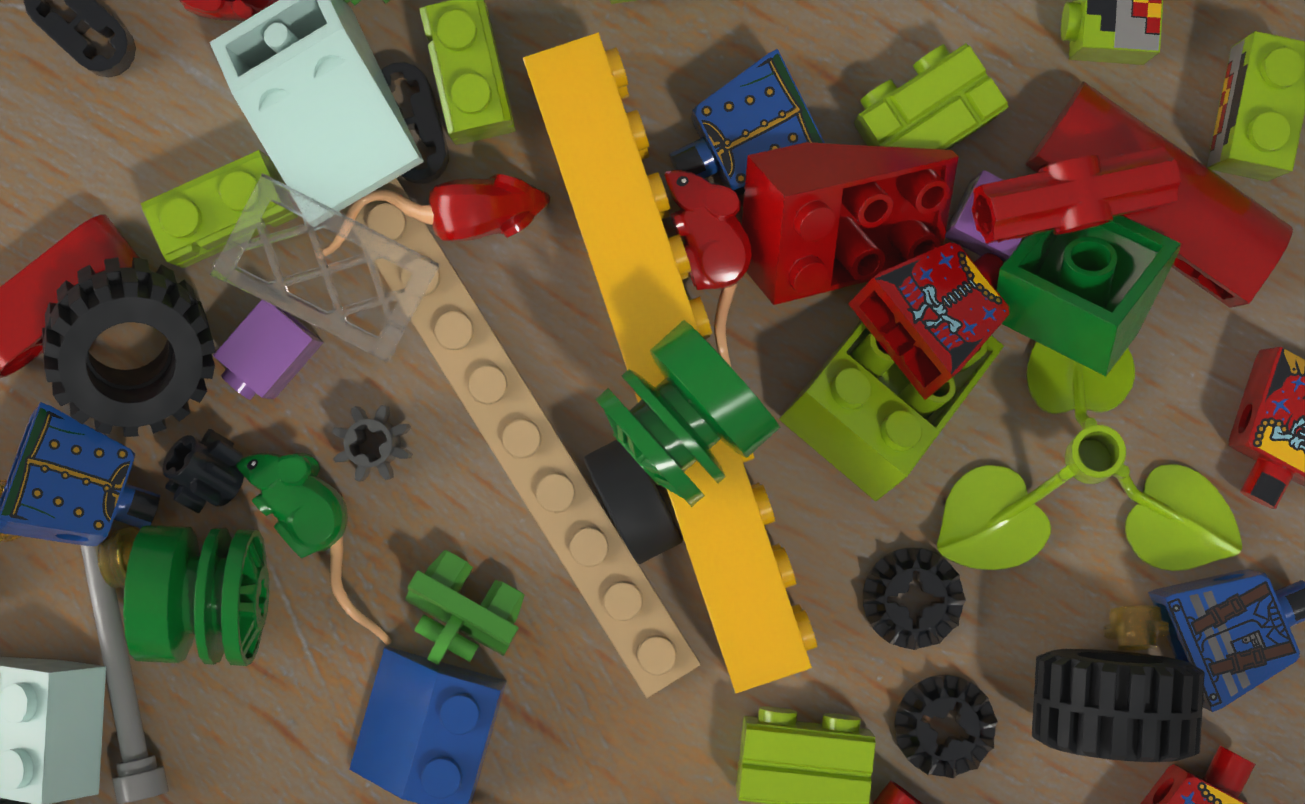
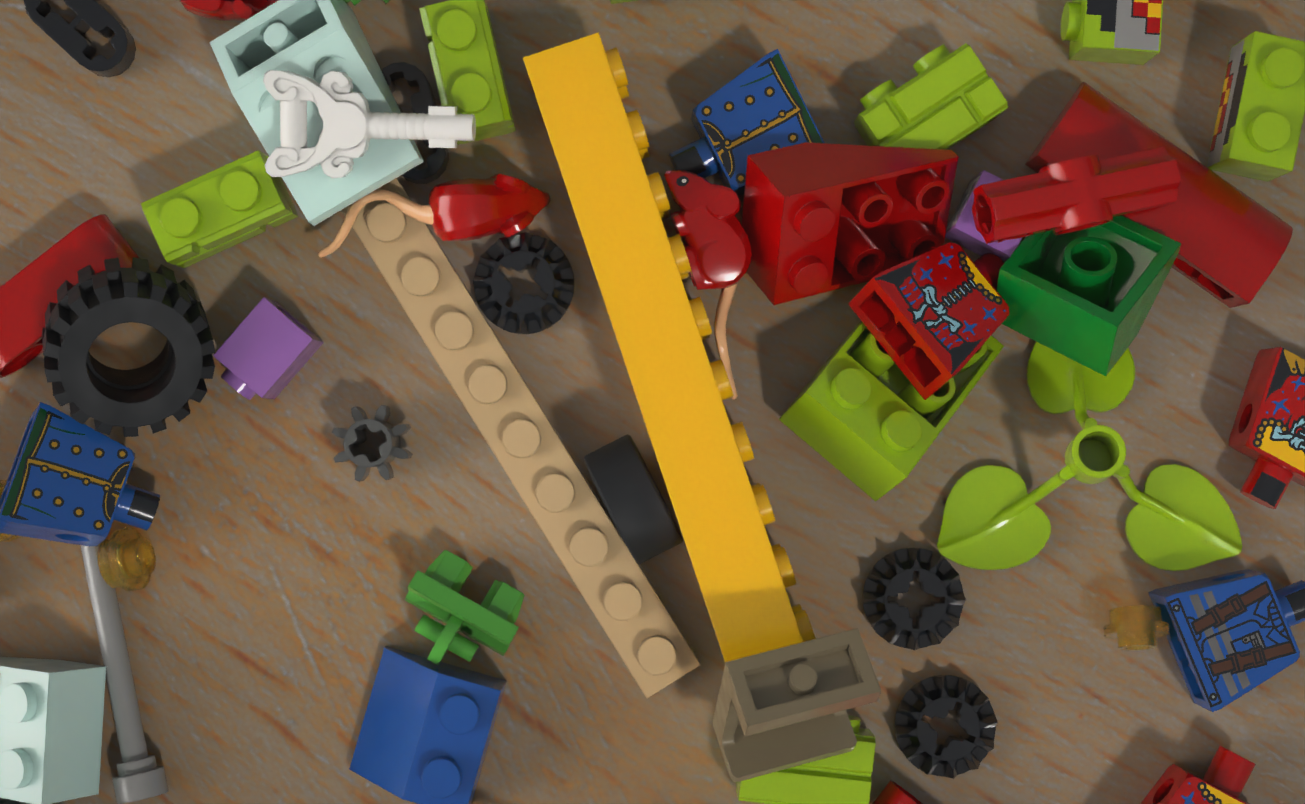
green wheel [123,525,269,666] -> none
black gear [163,429,244,513] -> none
clear window [210,173,439,363] -> none
green animal [236,453,392,645] -> none
green wheel [595,320,781,507] -> none
black tyre [1032,649,1205,762] -> none
none -> white piece [263,70,476,179]
none -> black gear [473,232,575,334]
none -> dark tan panel [712,628,881,782]

